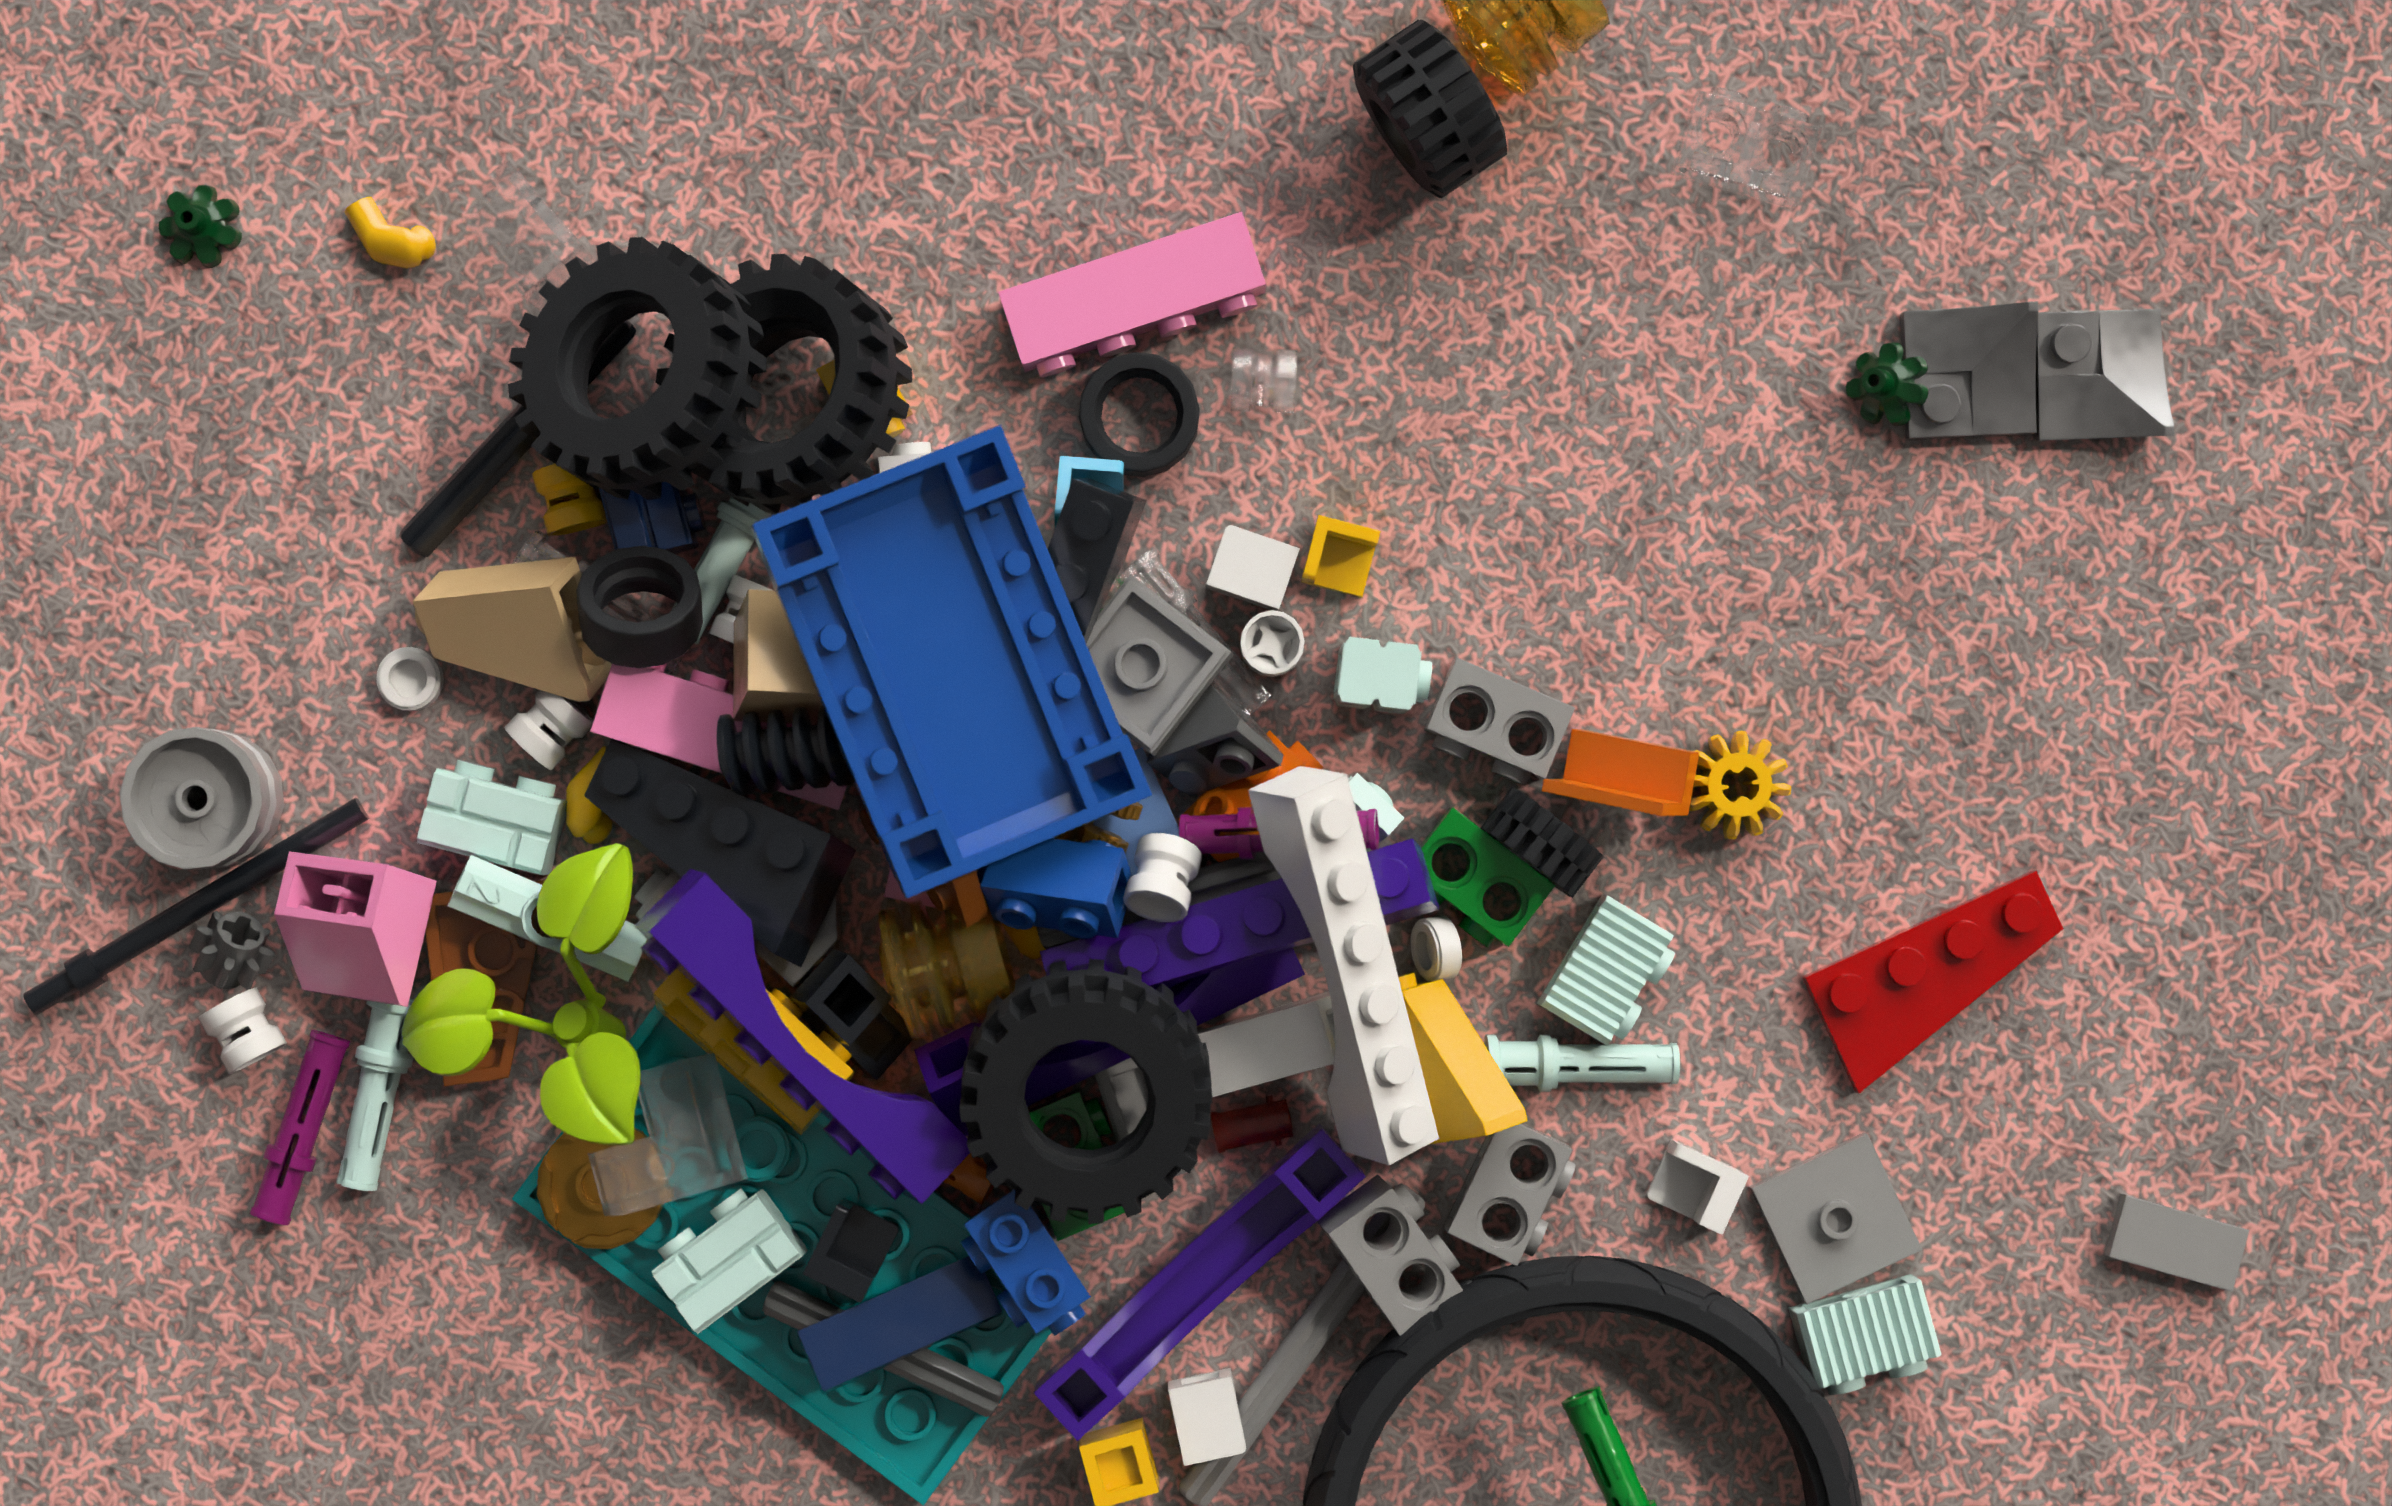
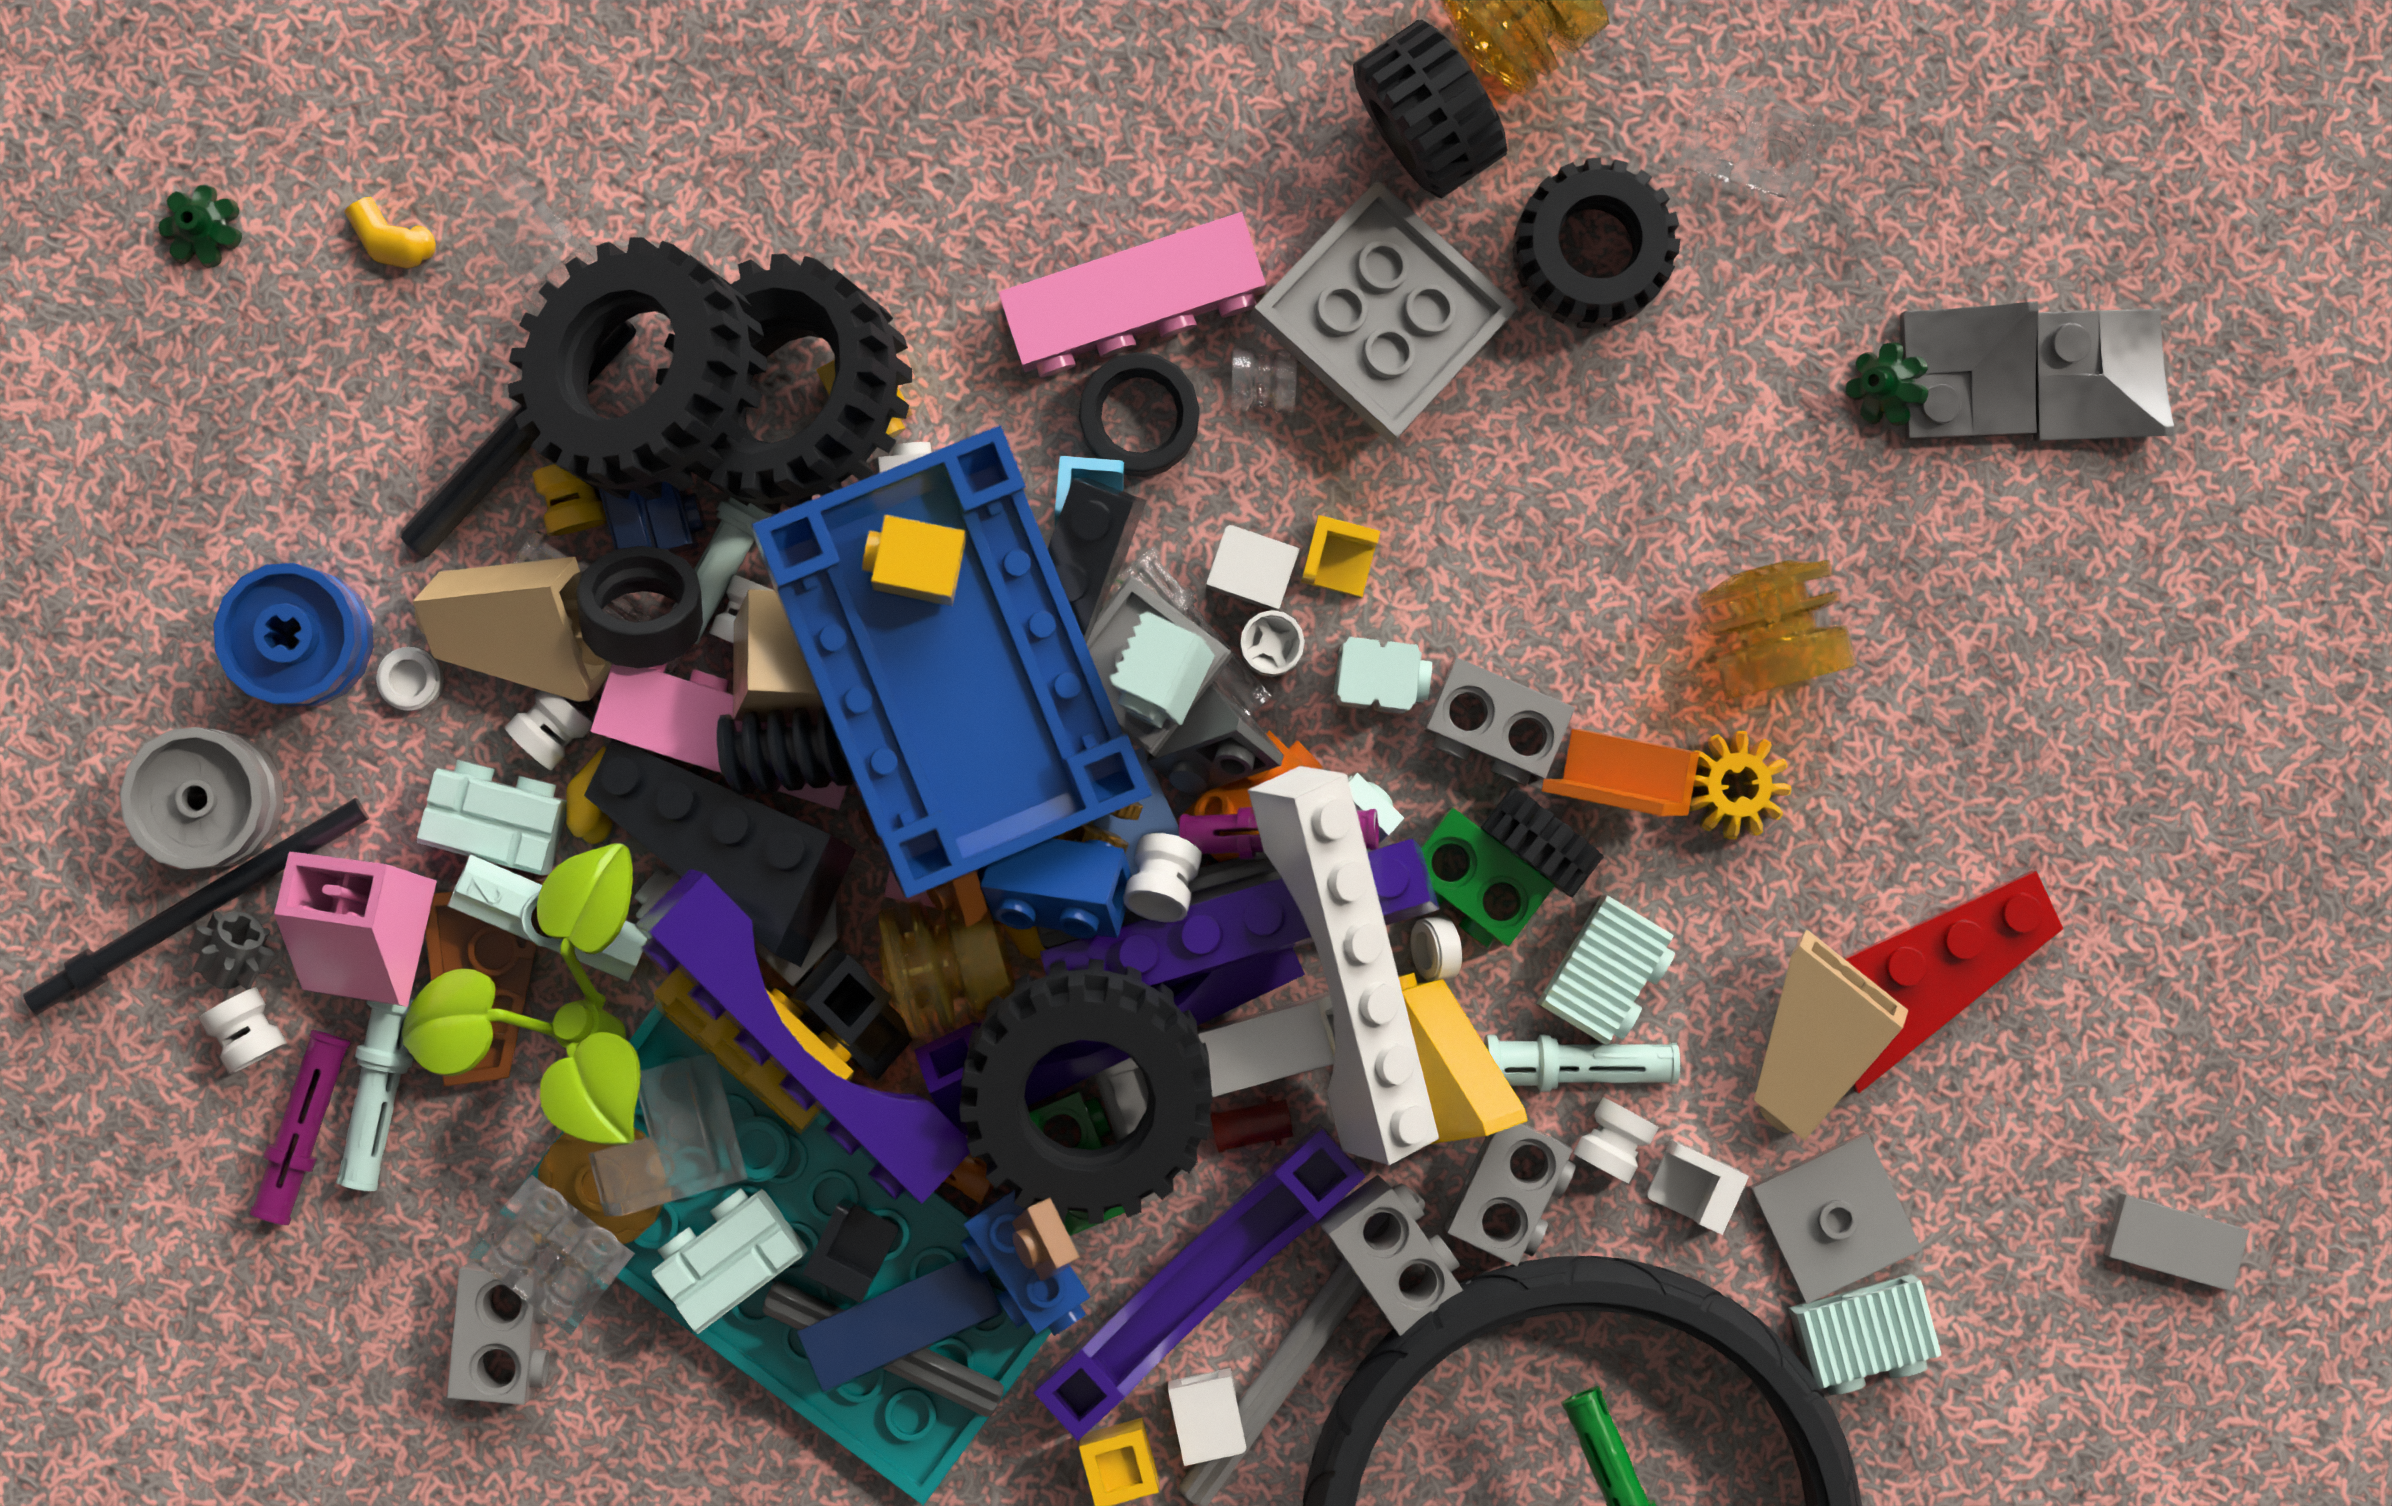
none -> blue wheel [214,563,374,707]
none -> light grey brick [447,1262,556,1405]
none -> clear brick [468,1175,635,1335]
none -> yellow brick [862,515,966,606]
none -> medium nougat plate [1012,1198,1080,1281]
none -> light aqua brick [1110,612,1215,729]
none -> light grey plate [1249,179,1519,445]
none -> black tyre [1513,157,1680,329]
none -> white wheel [1573,1097,1659,1184]
none -> clear yellow wheel [1698,560,1858,700]
none -> tan slope [1754,929,1908,1141]

